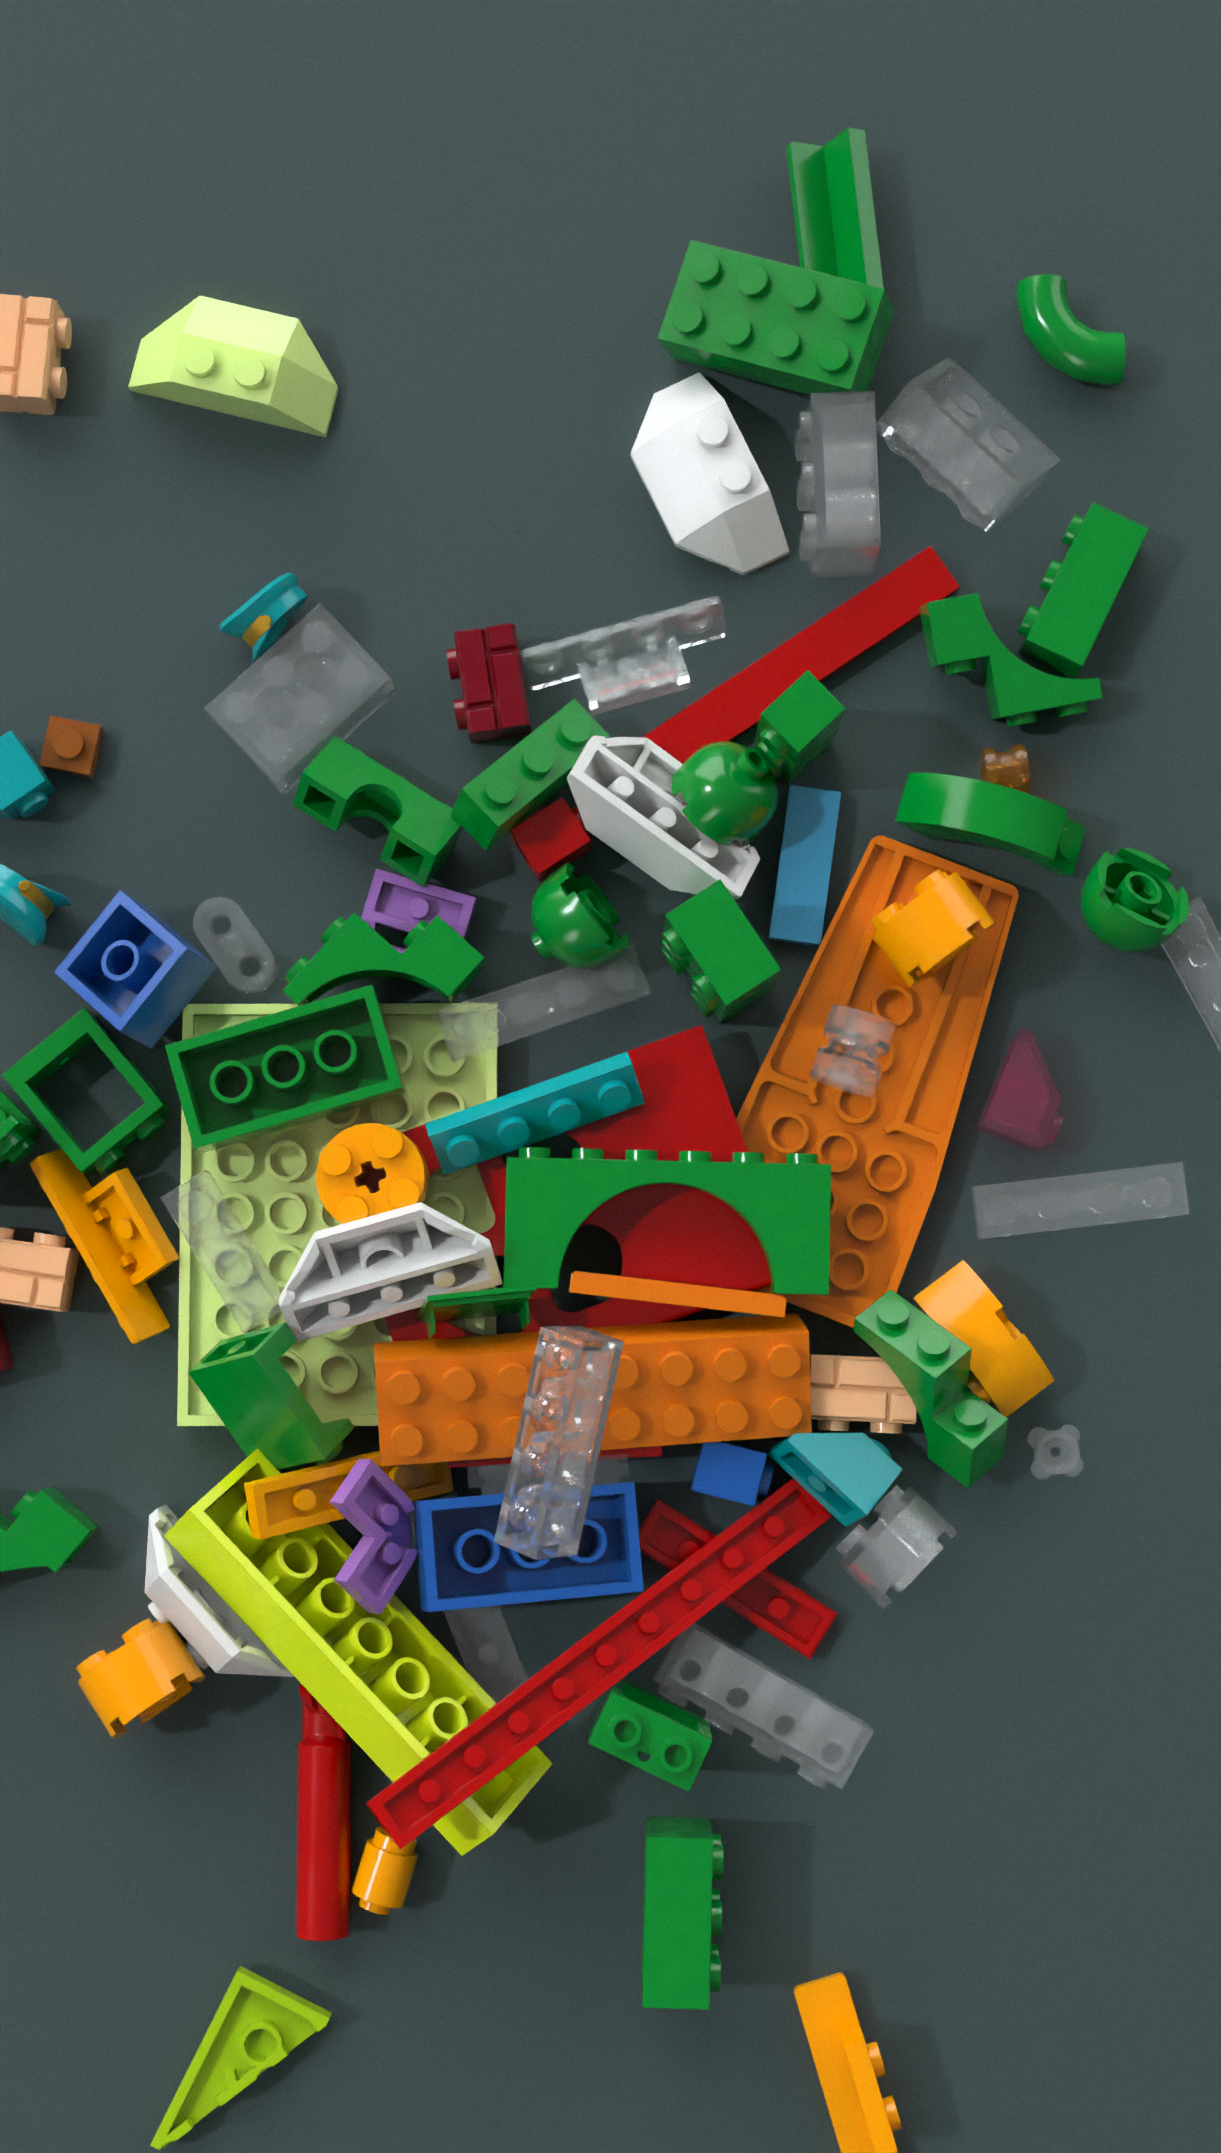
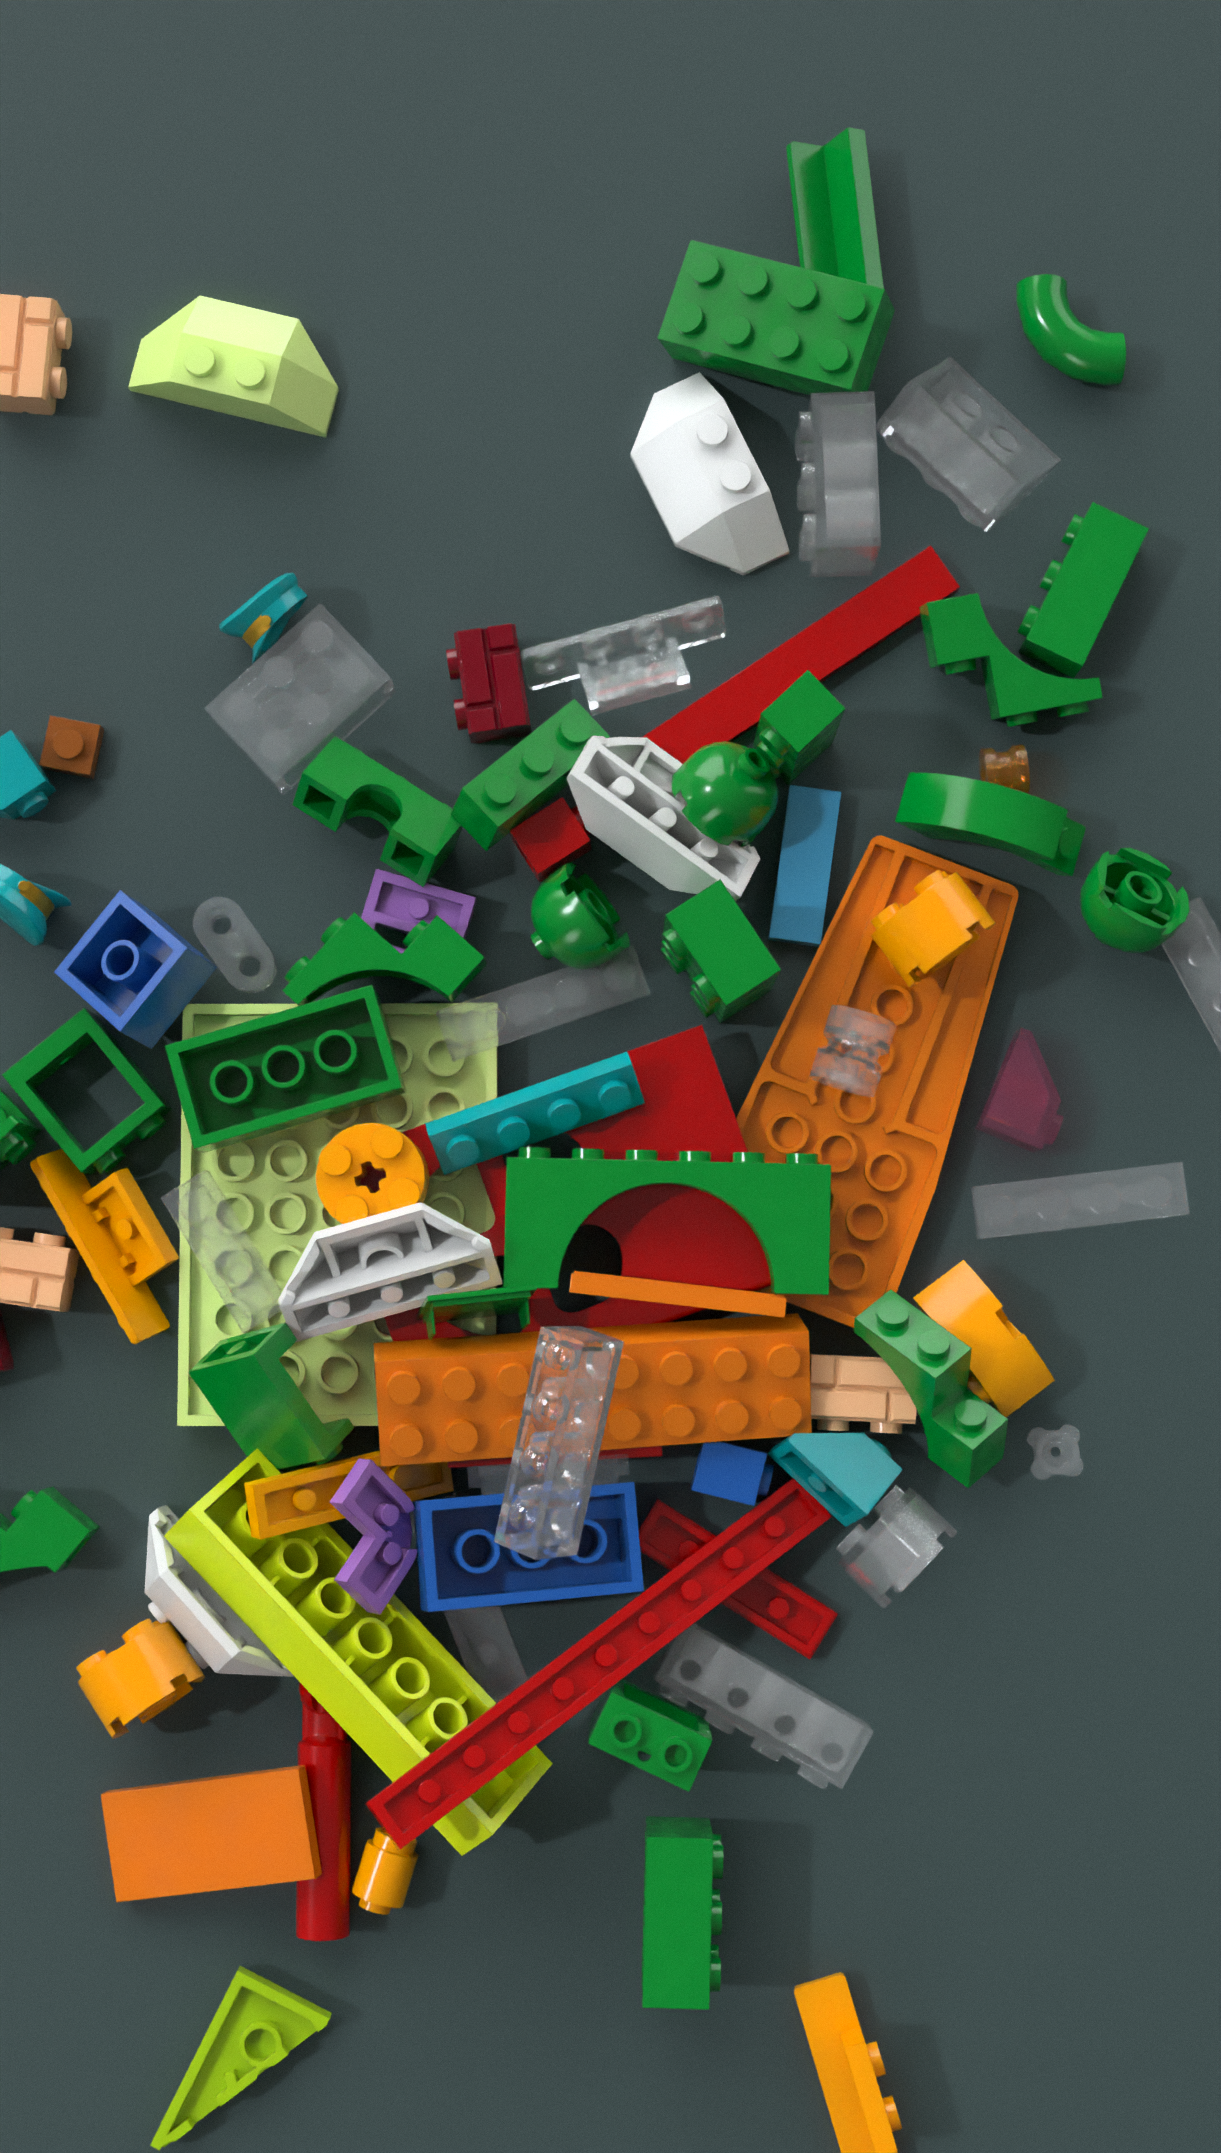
none -> orange tile [101,1765,322,1902]

